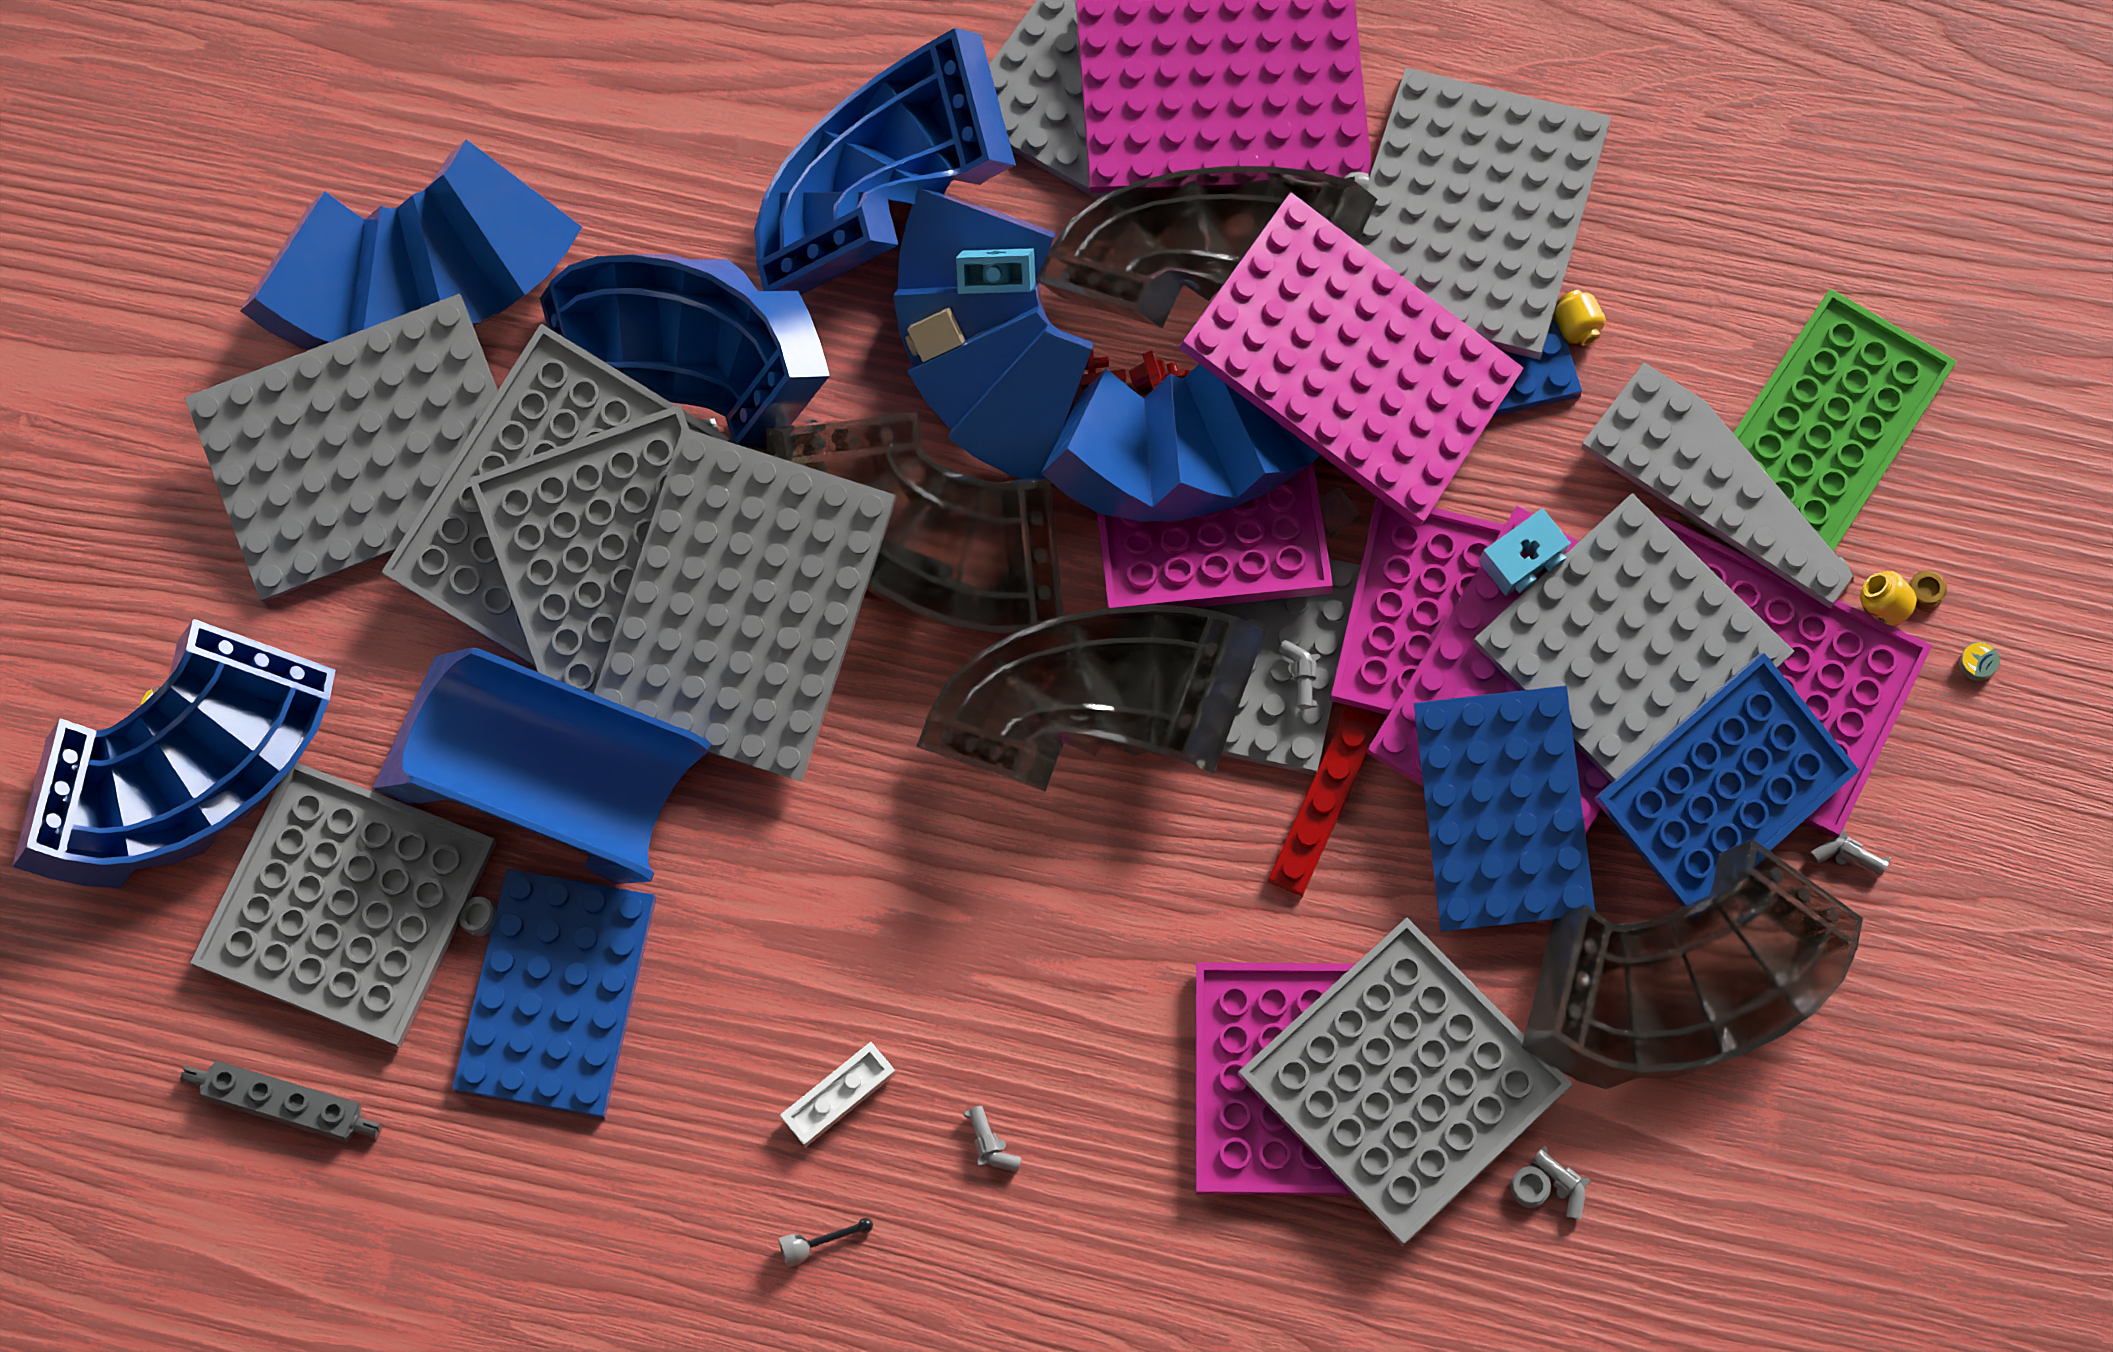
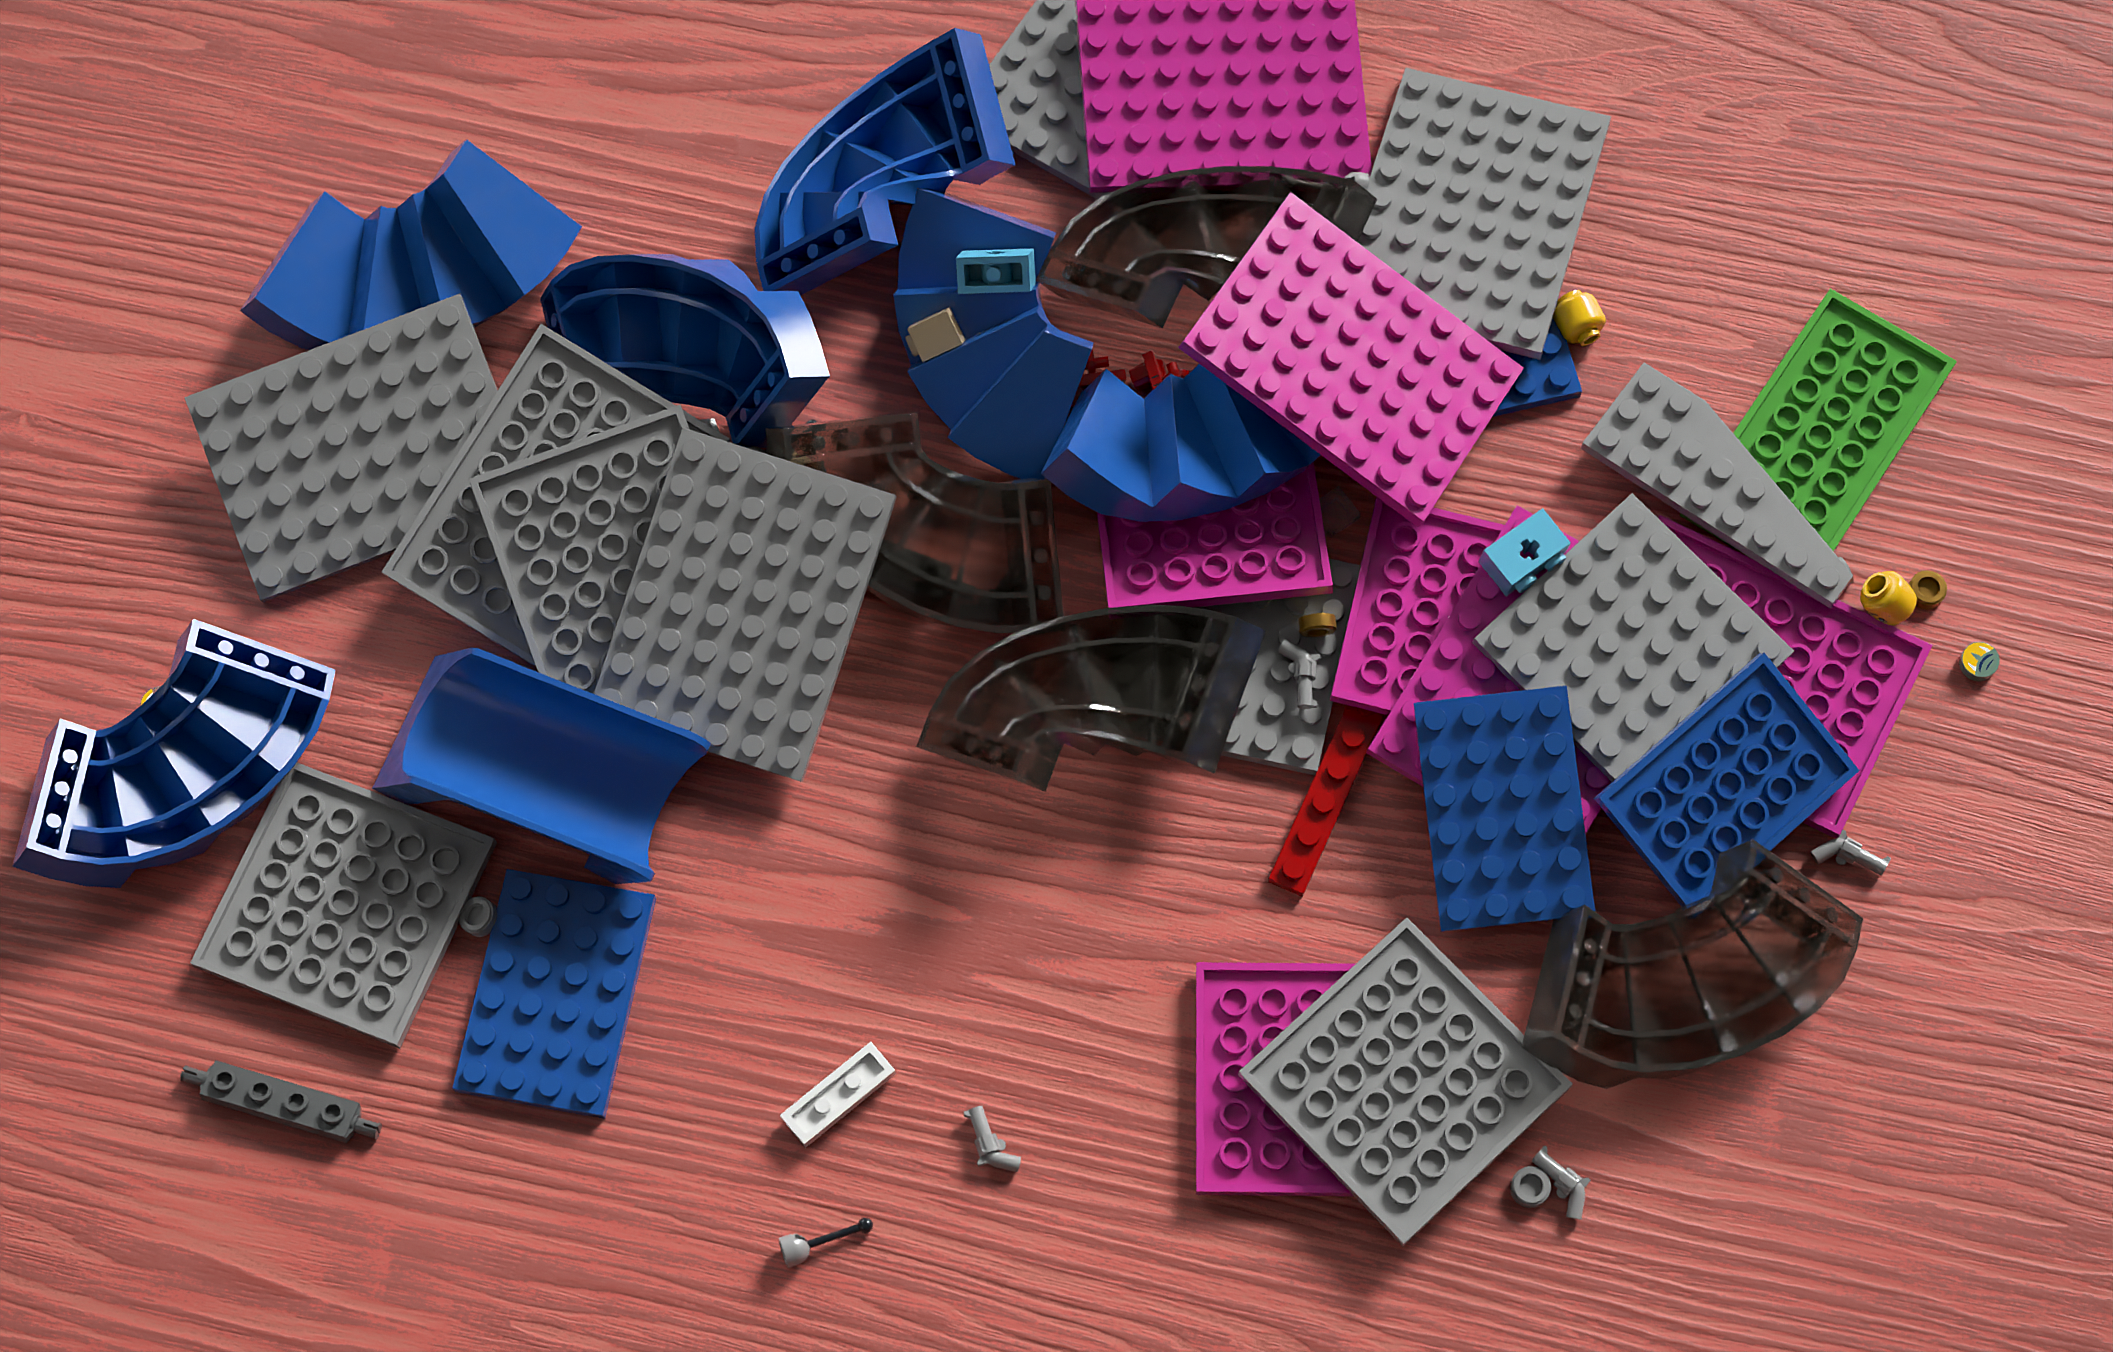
none -> pearl gold tile [1298,613,1337,637]

